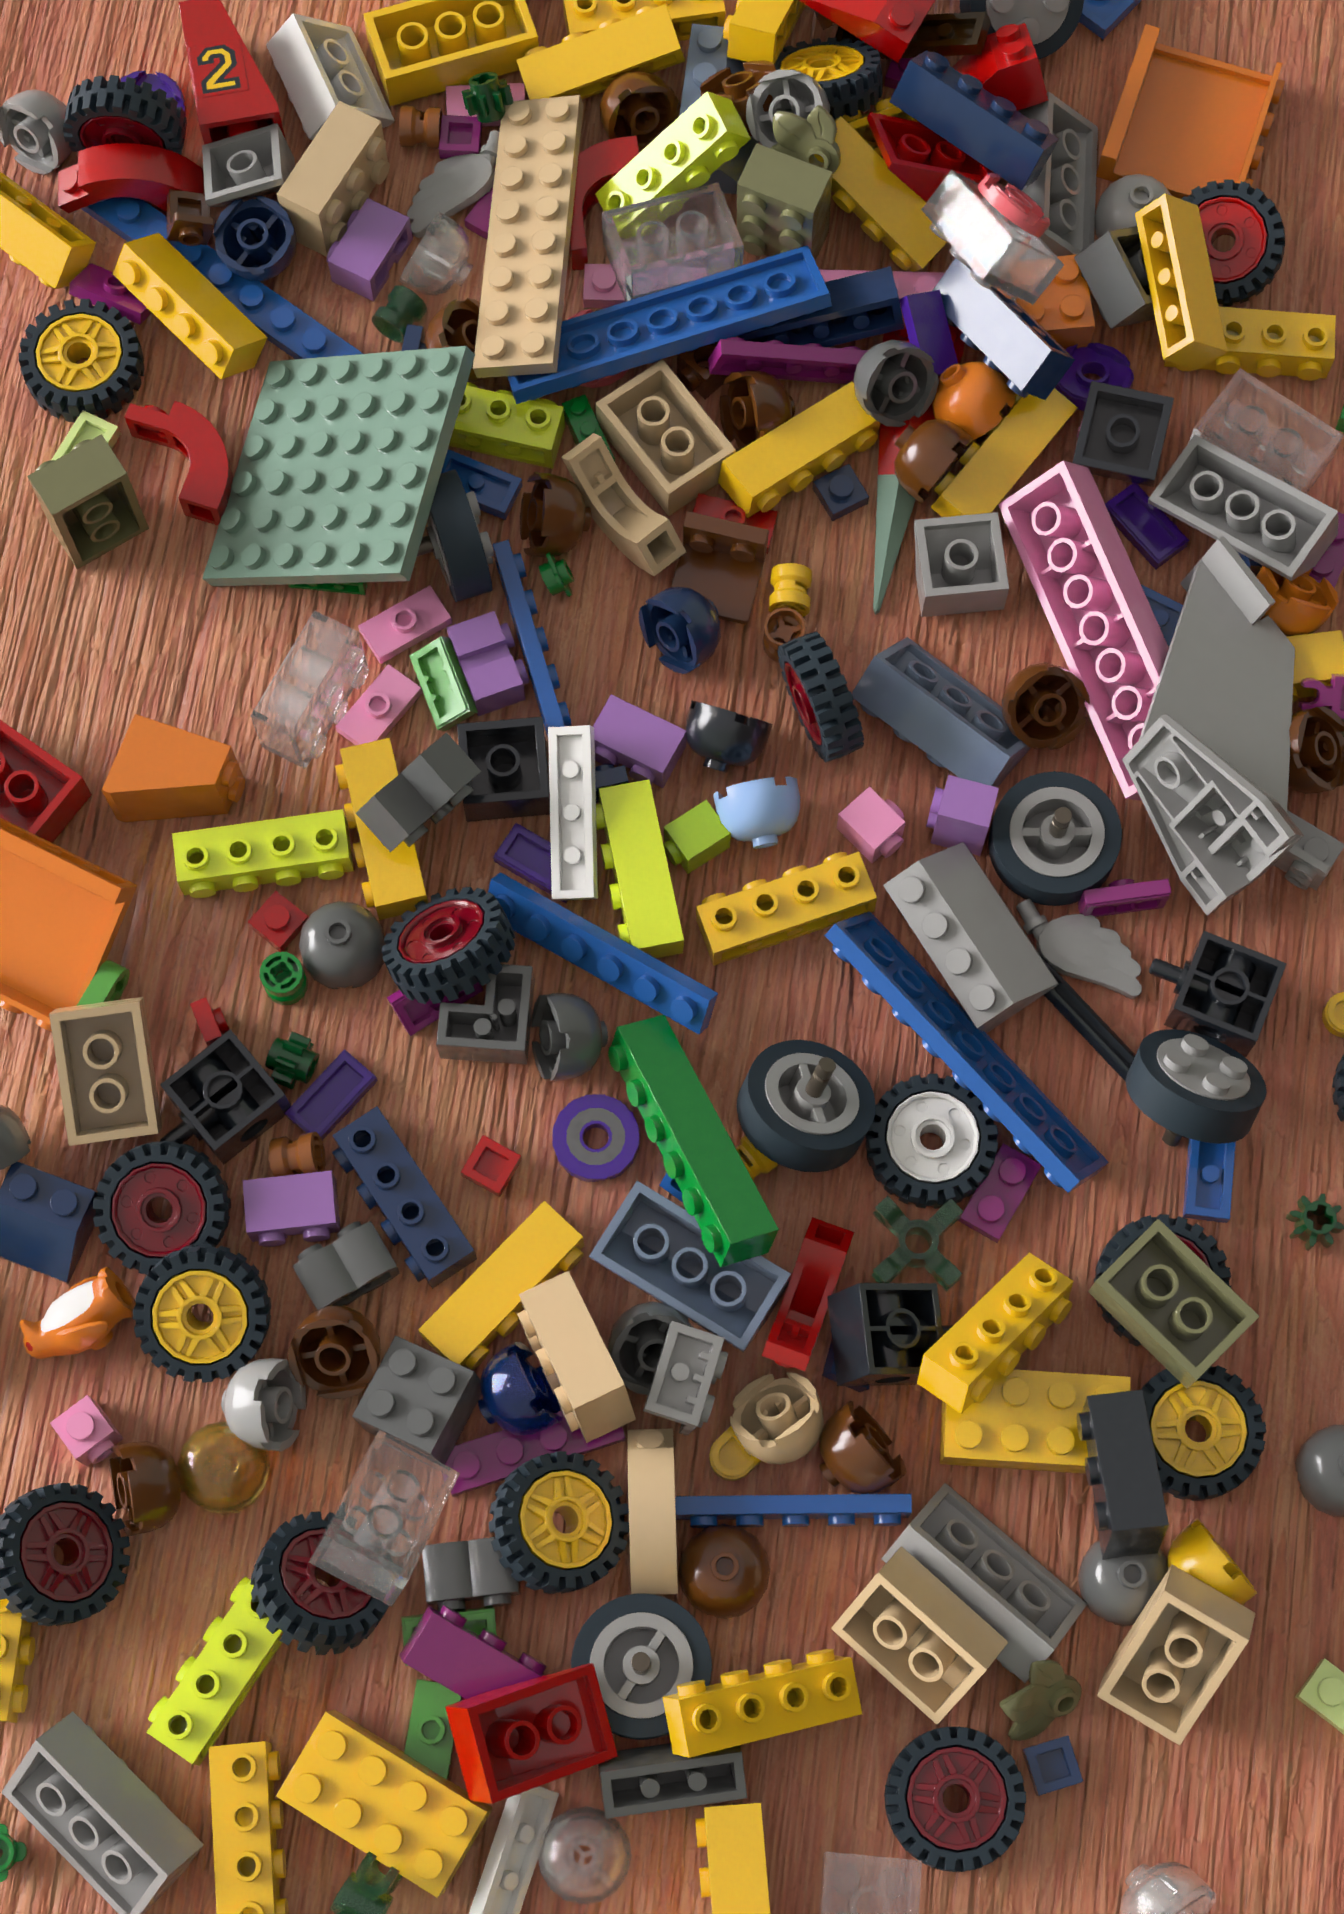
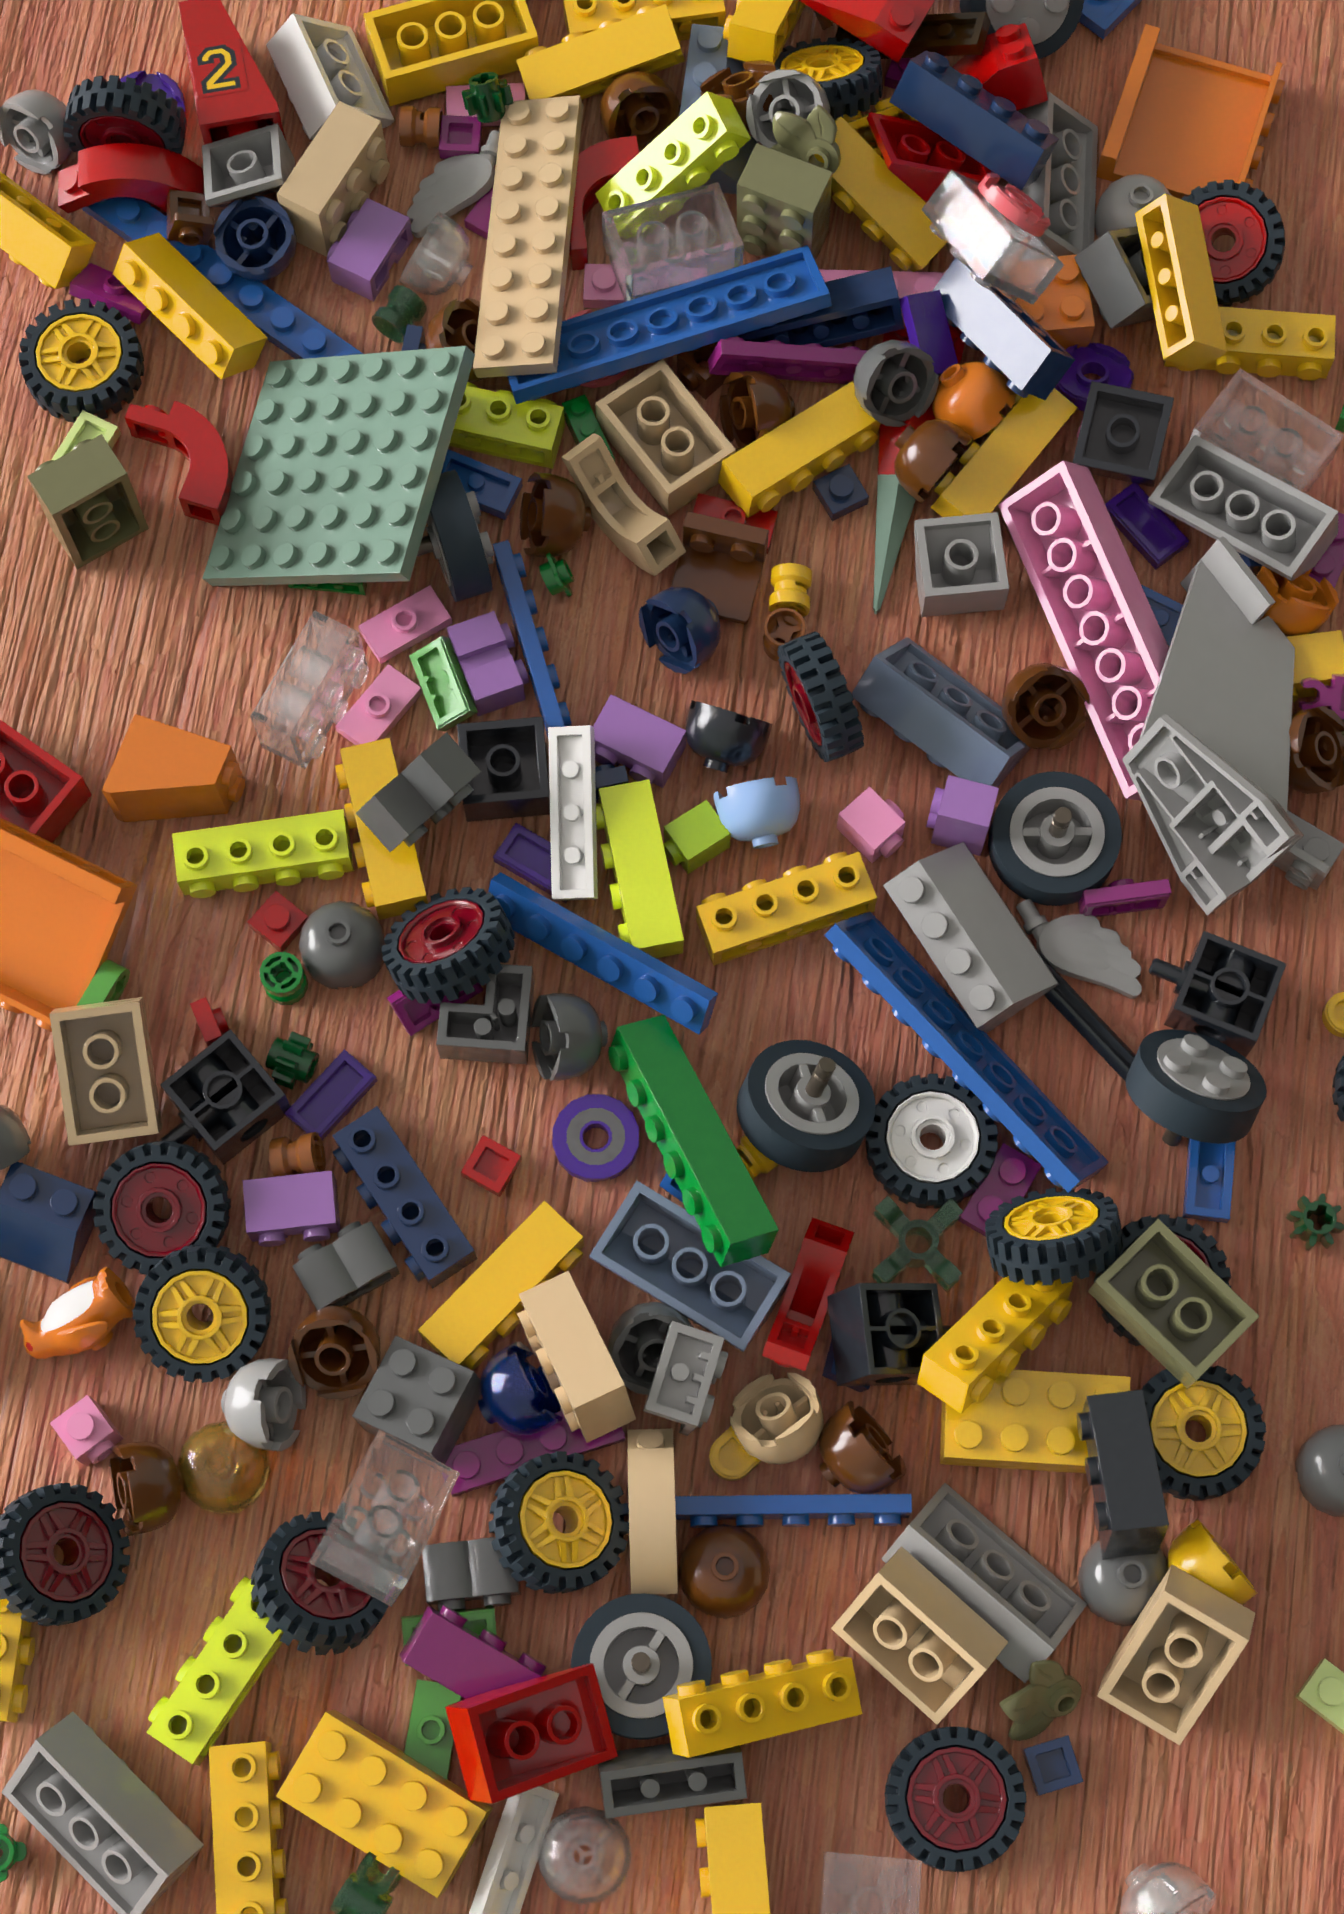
none -> black wheel [985,1188,1123,1285]

